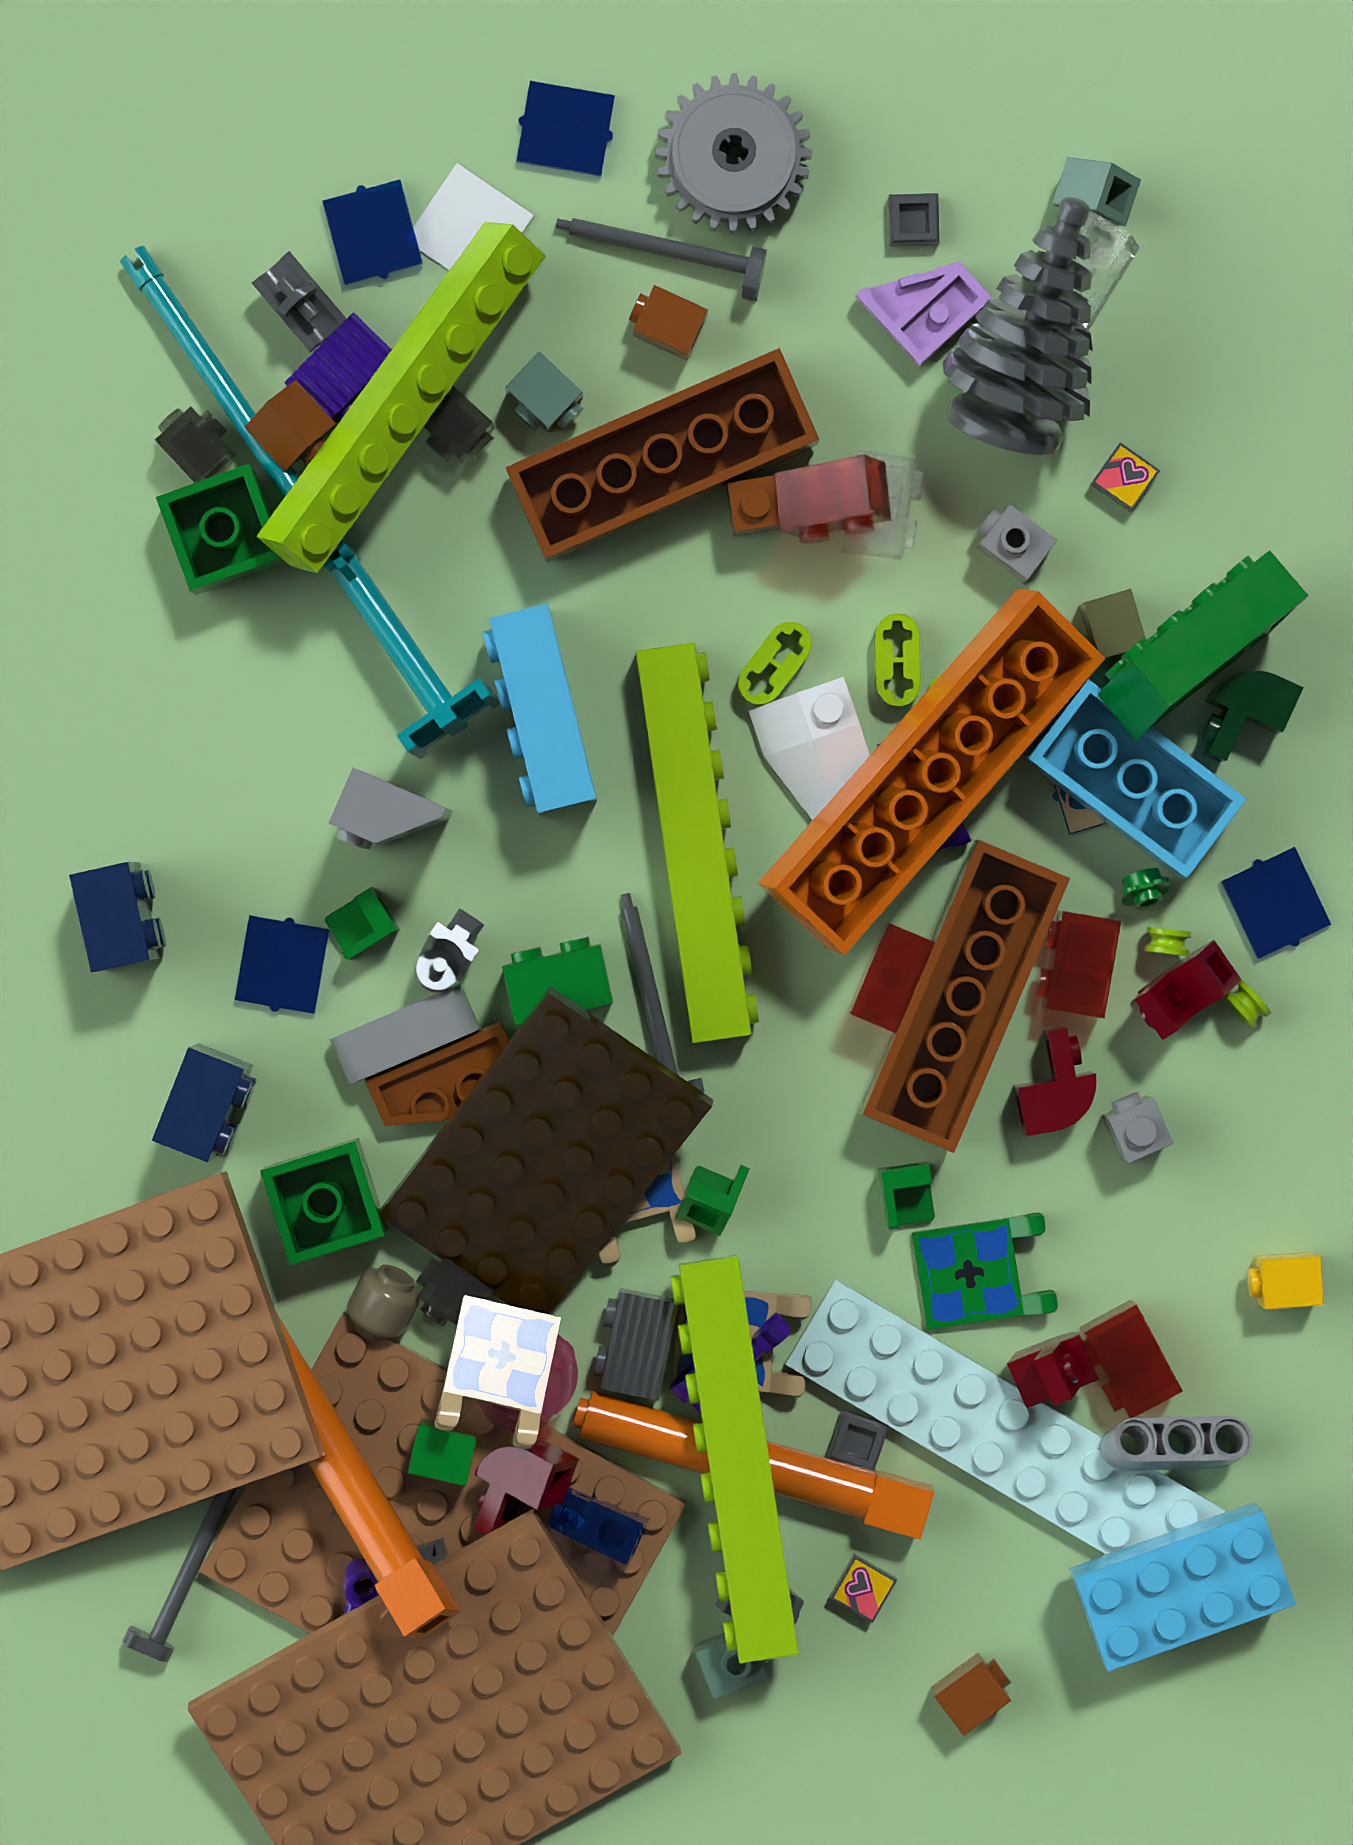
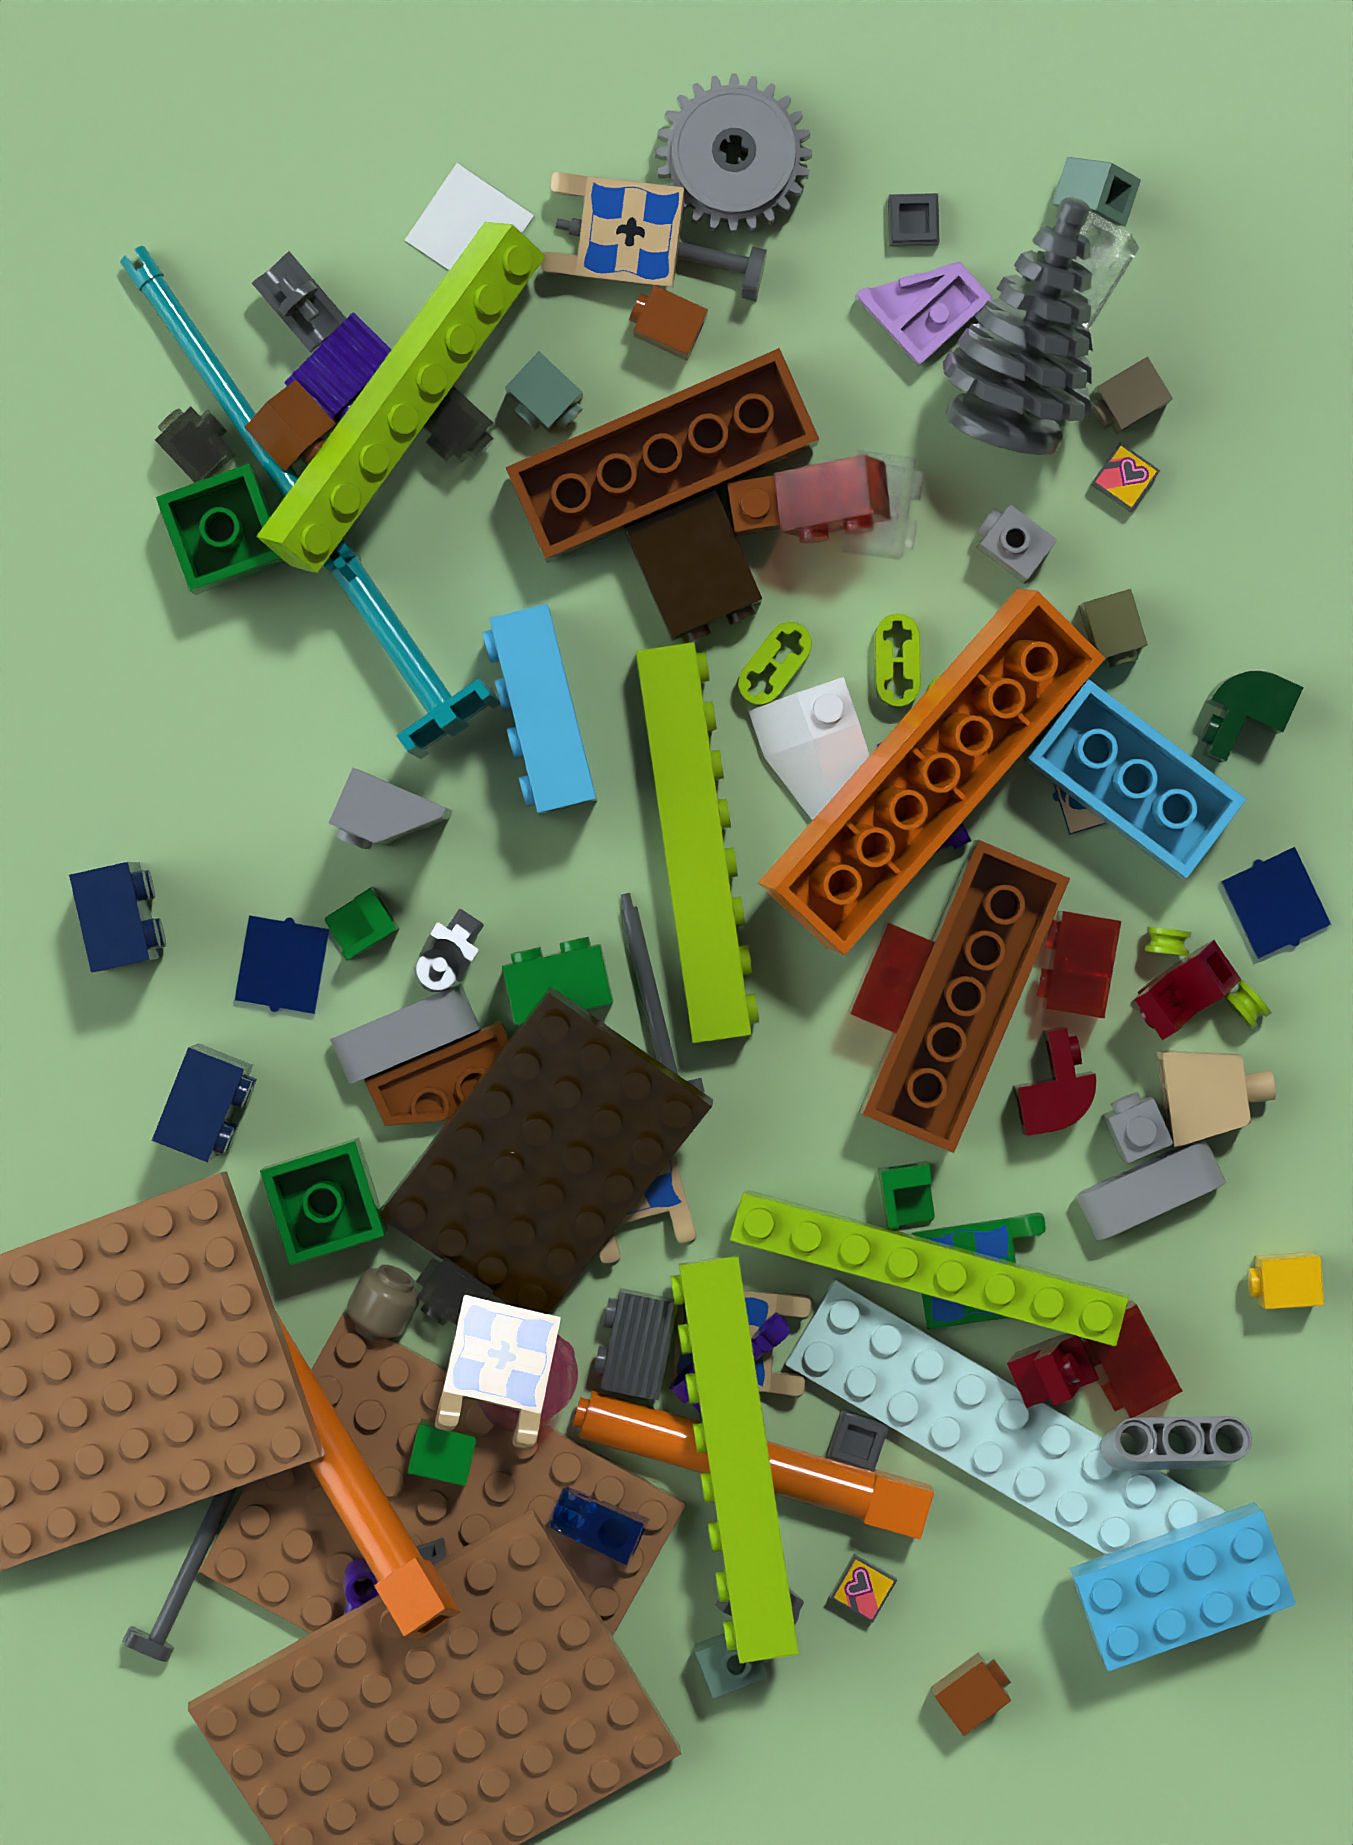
clear blue piece [322,179,423,285] -> none
brick [474,1441,579,1535] -> none
clear blue piece [516,81,615,177] -> none
green panel [675,1165,750,1236] -> none
green brick [1097,550,1309,740] -> none
green plate [1121,868,1170,909] -> none
none -> tan flag [541,172,686,288]
none -> dark brown brick [624,489,763,644]
none -> lime brick [730,1190,1130,1346]
none -> light grey beam [1076,1138,1226,1241]
none -> dark tan brick [1090,356,1173,435]
none -> tan torso [1157,1050,1276,1146]

